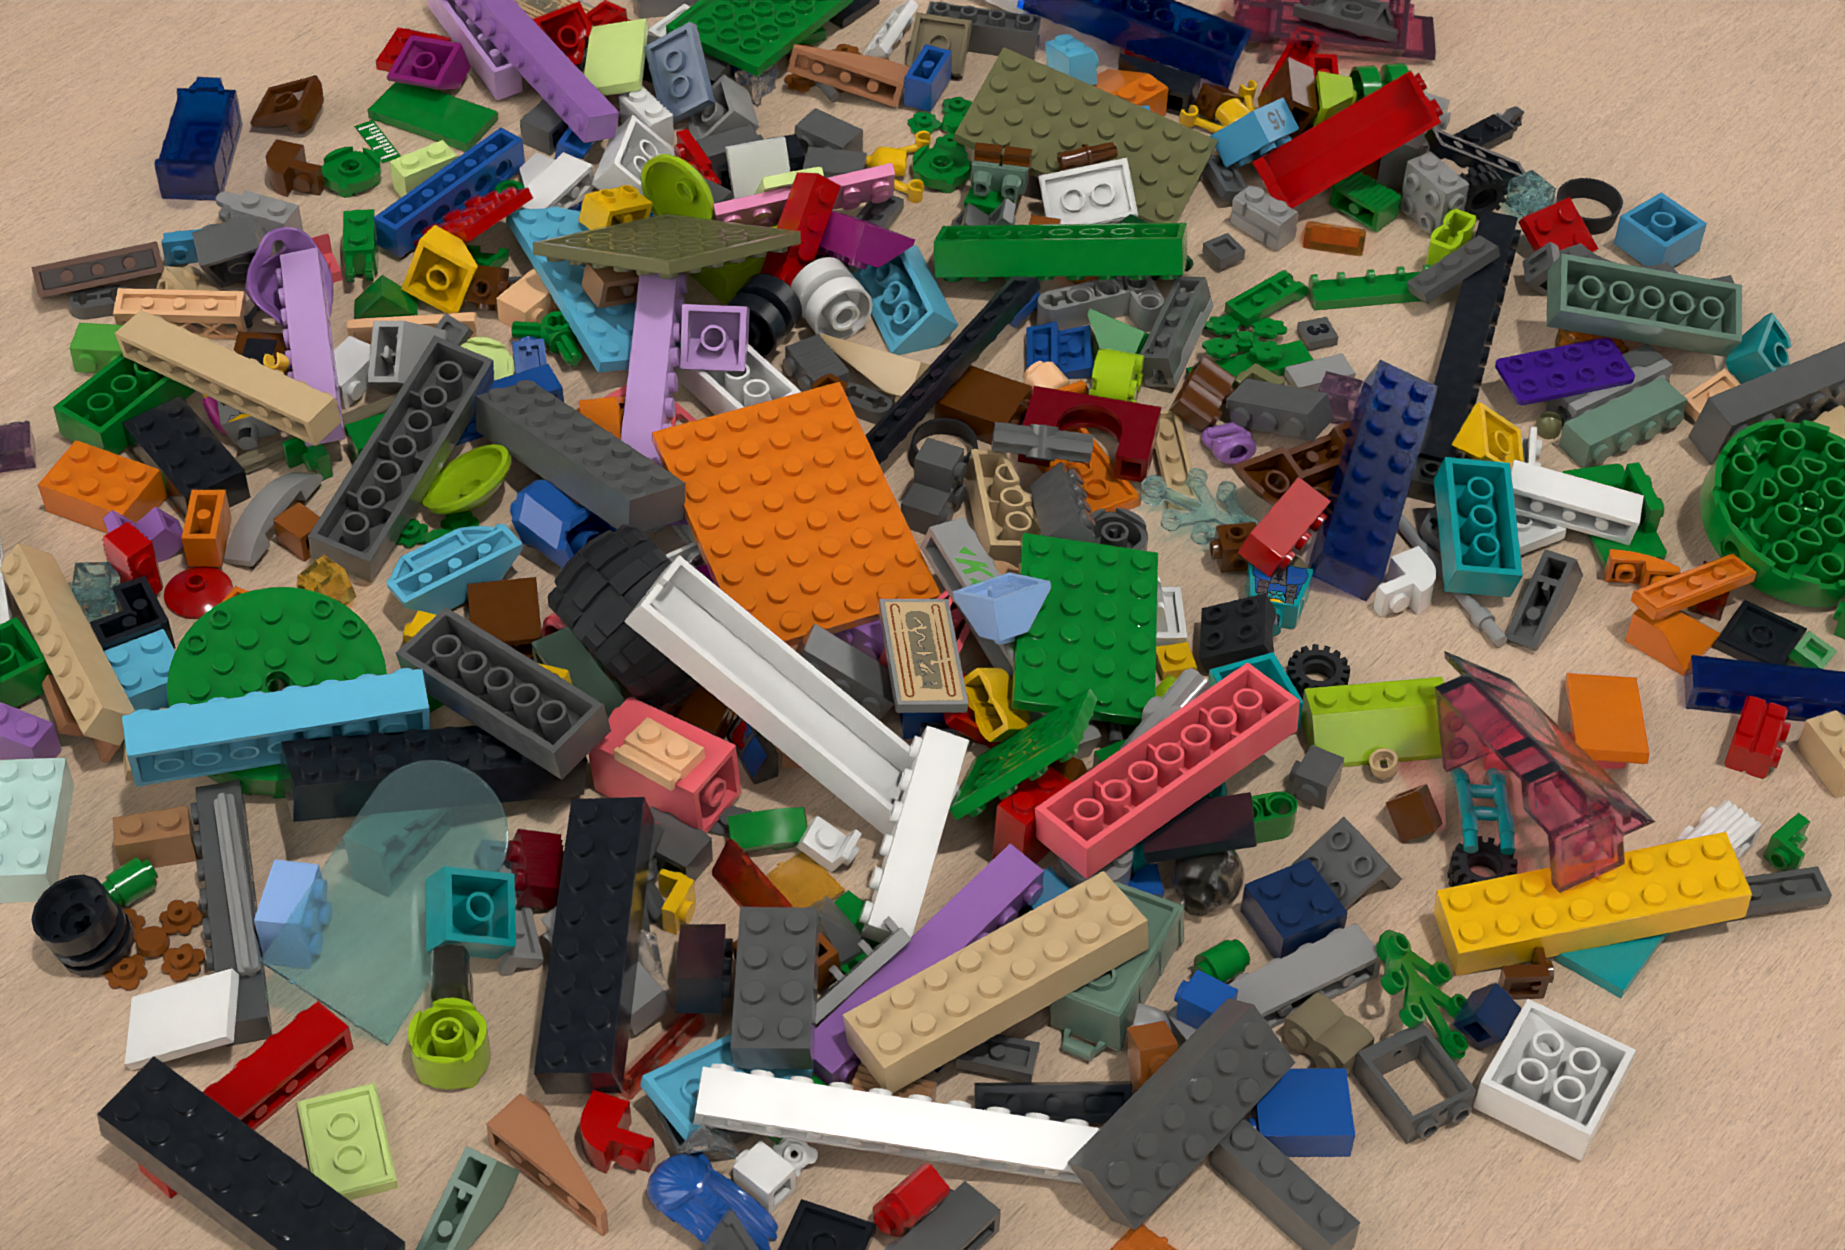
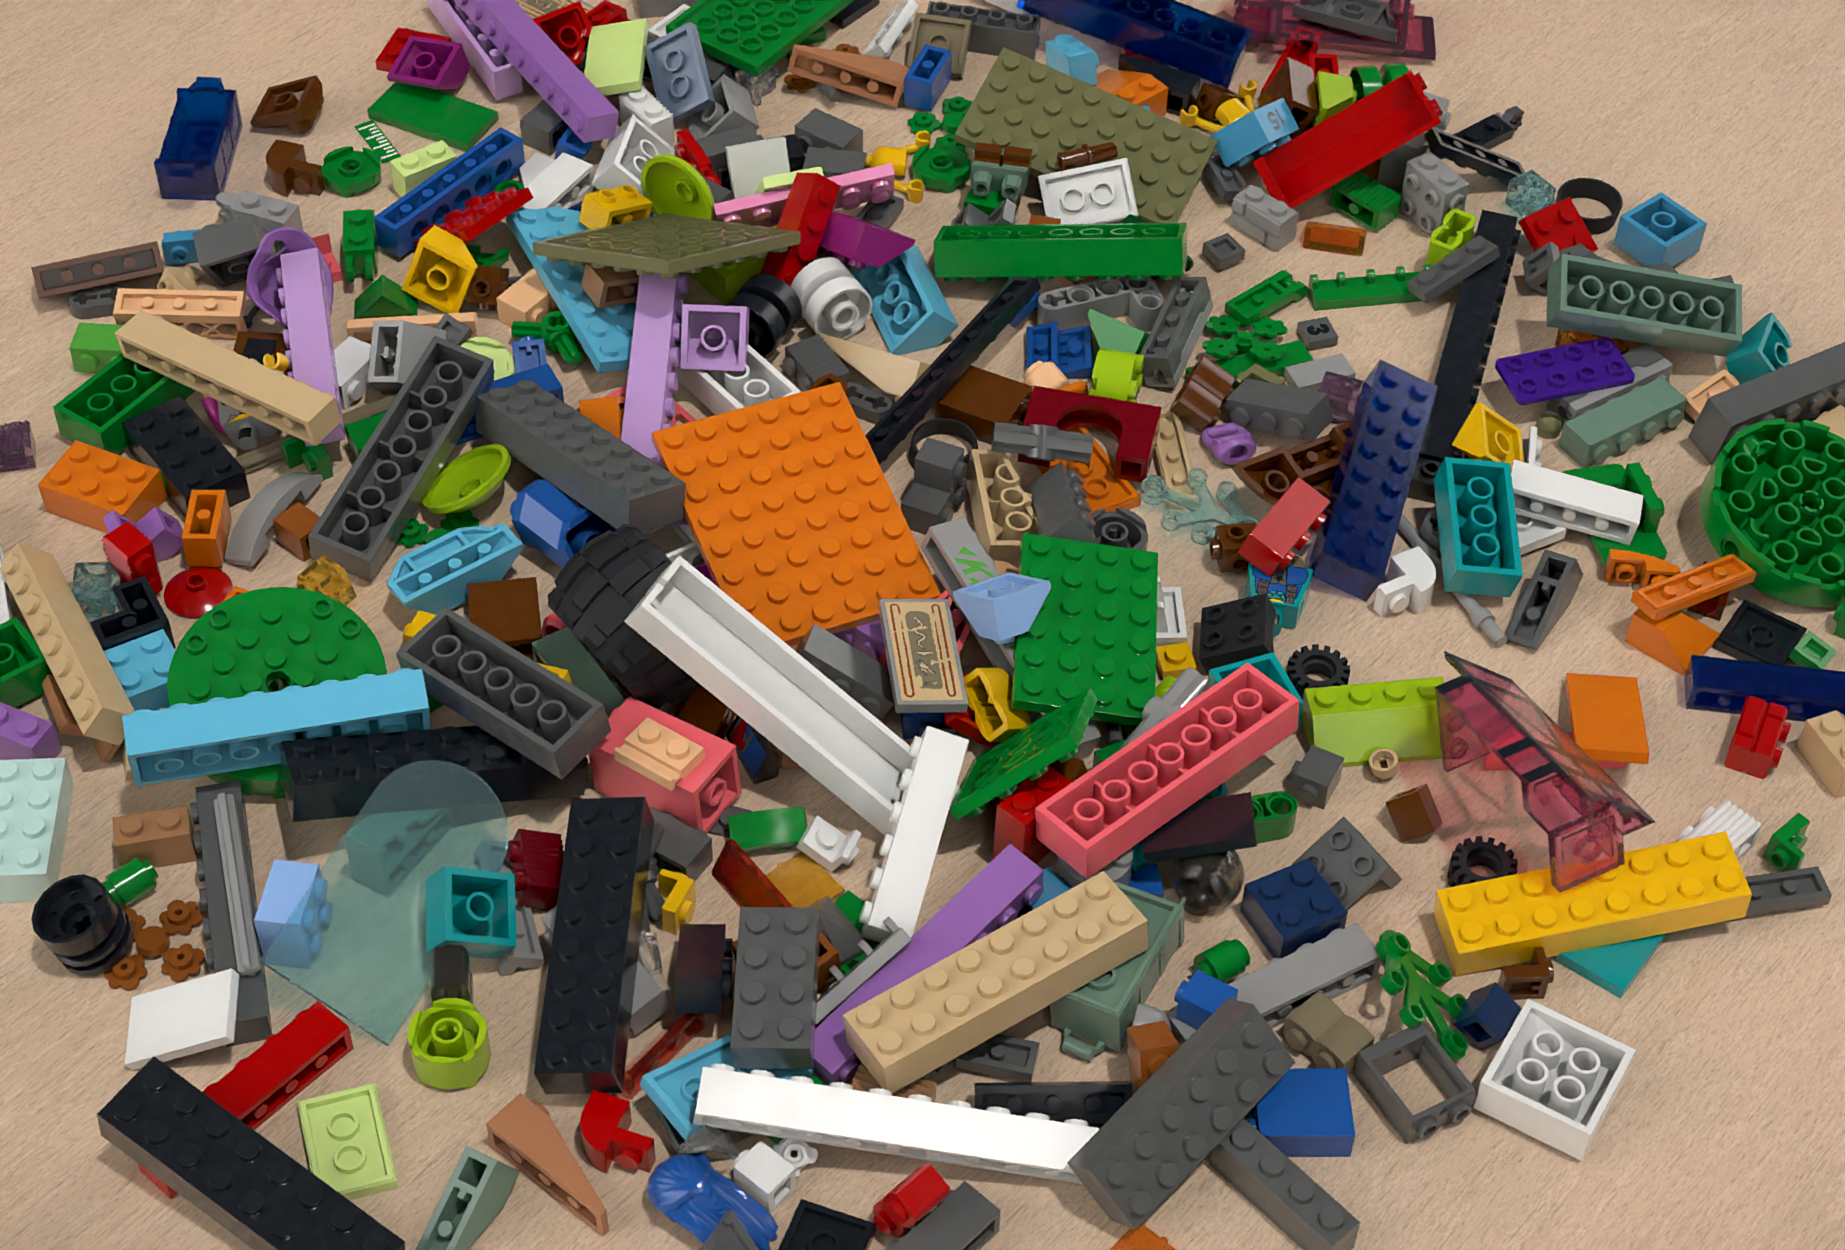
teal piece [1450,766,1515,855] -> none
black tyre [1459,165,1508,220] -> none

